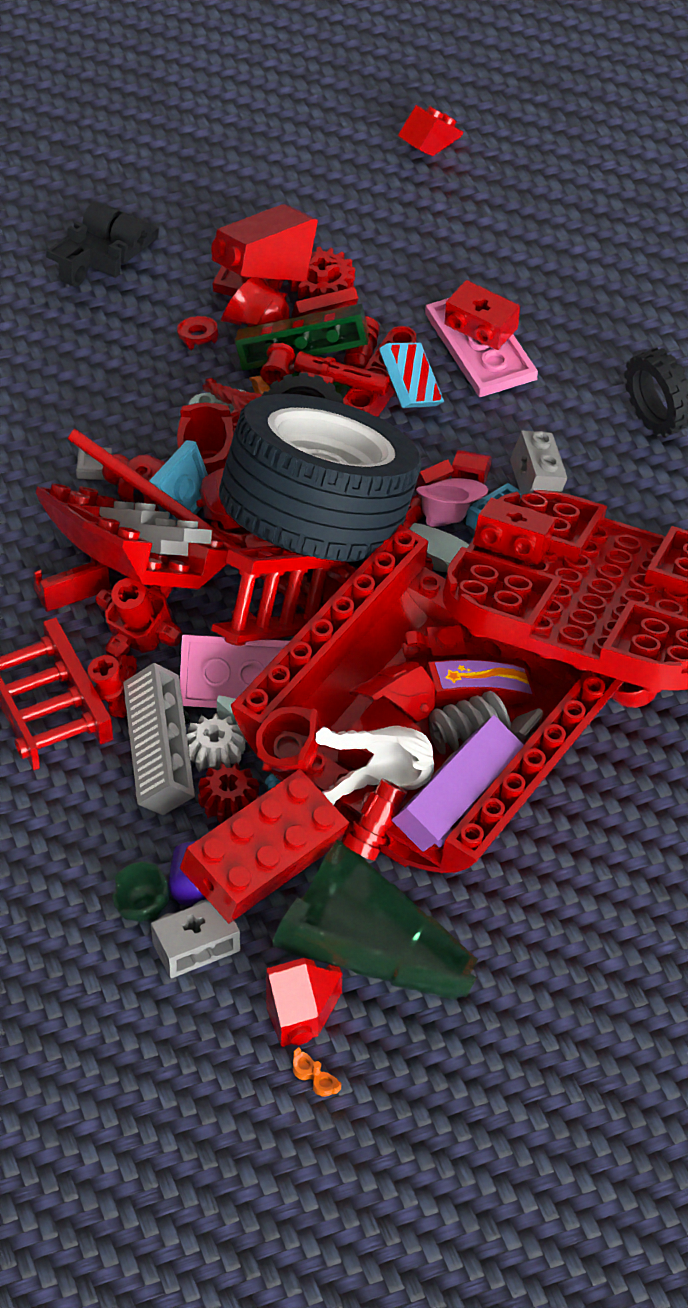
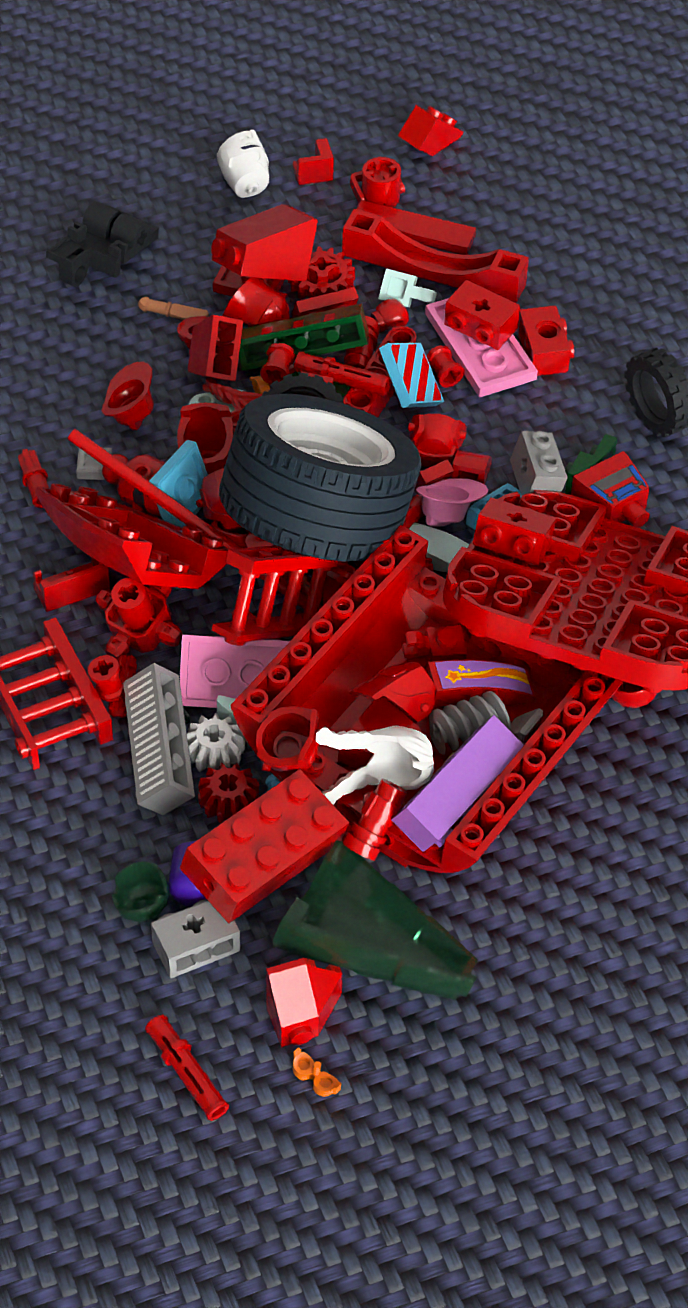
light grey slope [99,501,212,556] -> none
none -> red axle [18,448,49,508]
none -> red piece [101,361,154,431]
none -> nougat piece [138,297,209,320]
none -> red pin [145,1014,230,1121]
none -> red torso [188,315,243,382]
none -> white helmet [217,130,269,198]
none -> red panel [293,138,334,185]
none -> red arch [342,209,529,304]
none -> red piece [350,157,405,208]
none -> red tile [357,200,476,255]
none -> red piece [371,298,409,333]
none -> light aqua plate [378,269,437,308]
none -> red helmet [408,414,467,467]
none -> red bush [426,345,465,388]
none -> red brick [517,305,574,376]
none -> dark green slope [565,433,617,495]
none -> red torso [571,451,650,528]

